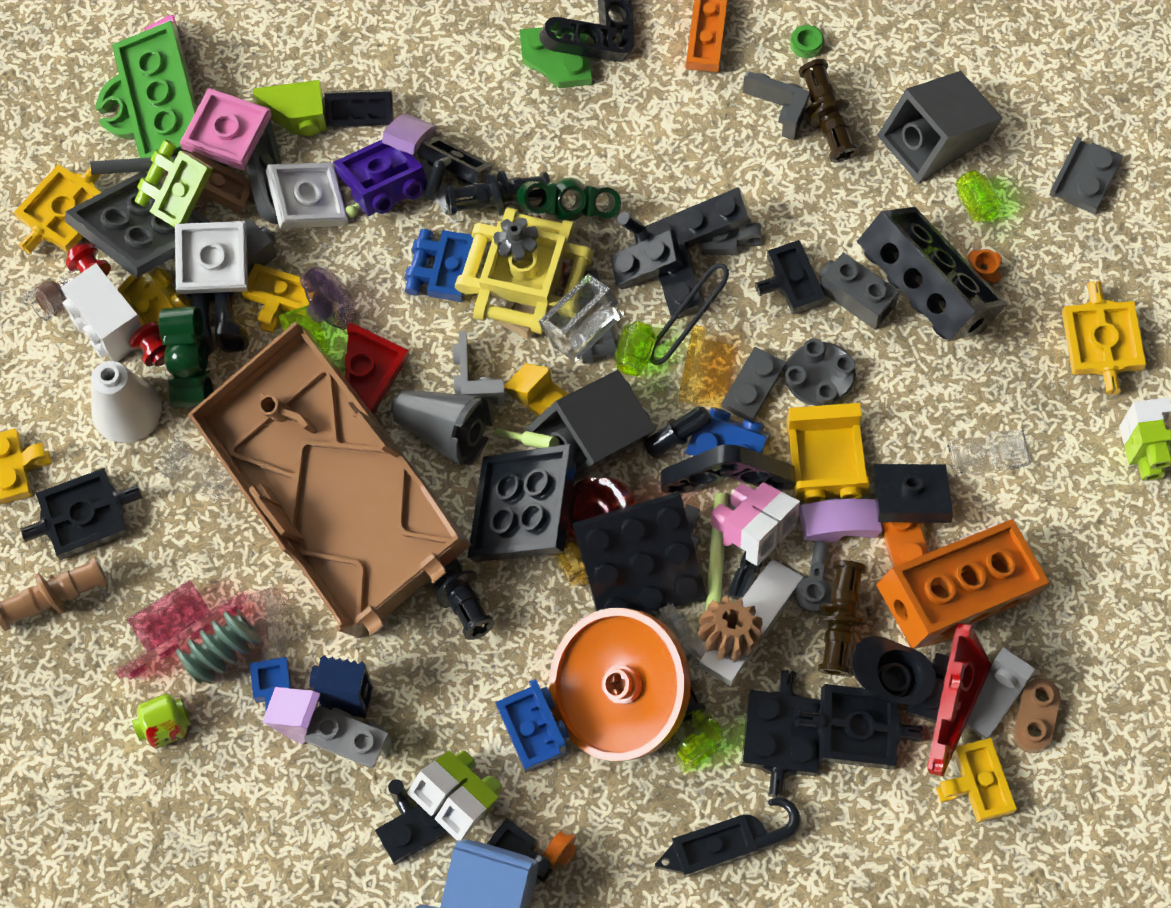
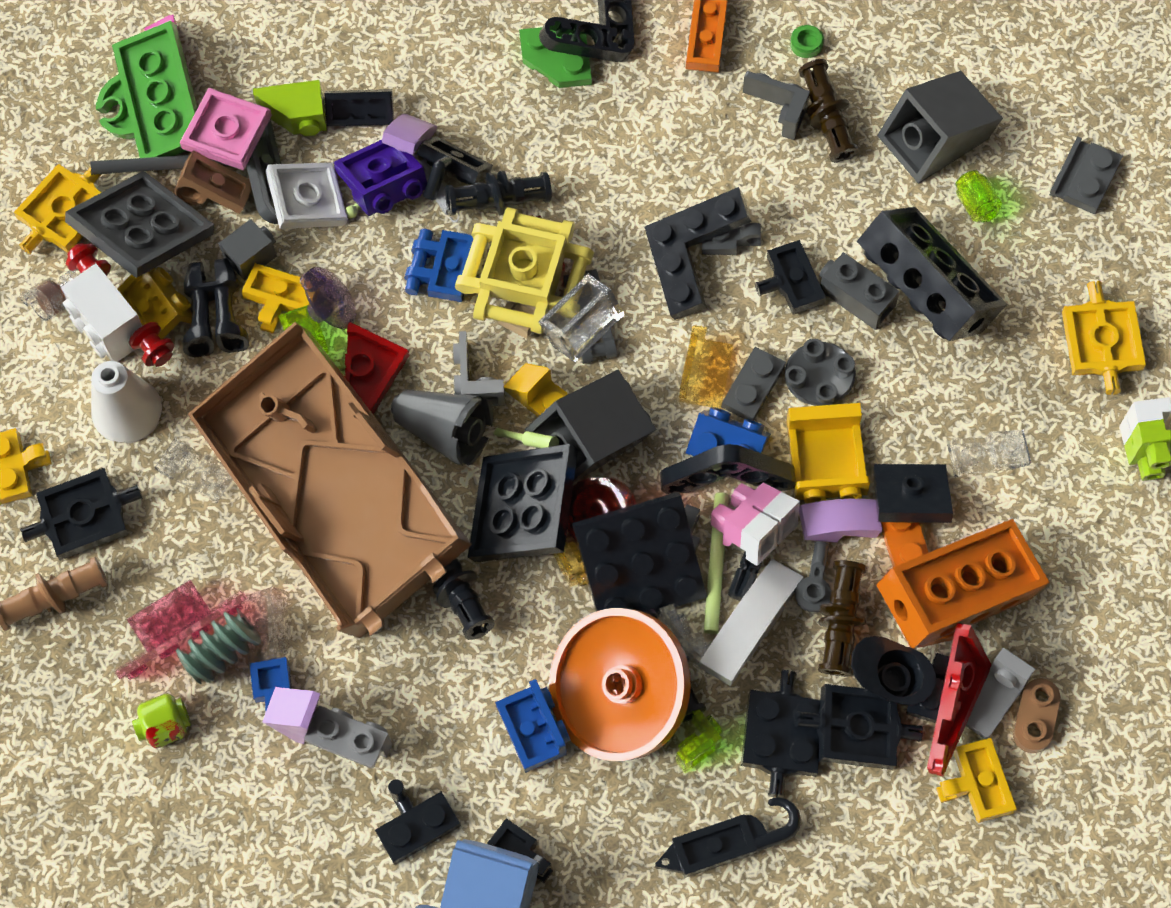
plate [134,139,213,227] -> none
dark green piece [158,306,214,409] -> none
white plate [175,221,248,294] -> none
dark blue brick [309,655,373,718] -> none
white hips [407,750,502,841] -> none
dark grey plant [493,218,539,261] -> none
dark green piece [517,177,621,221] -> none
orange plate [543,831,578,868] -> none
black plate [610,212,683,289] -> none
clear neon green brick [614,321,657,376] -> none
black axle [644,406,712,459] -> none
black piece [648,263,729,365] -> none
medium nougat gear [698,595,763,663] -> none
orange plate [967,249,1002,284] -> none

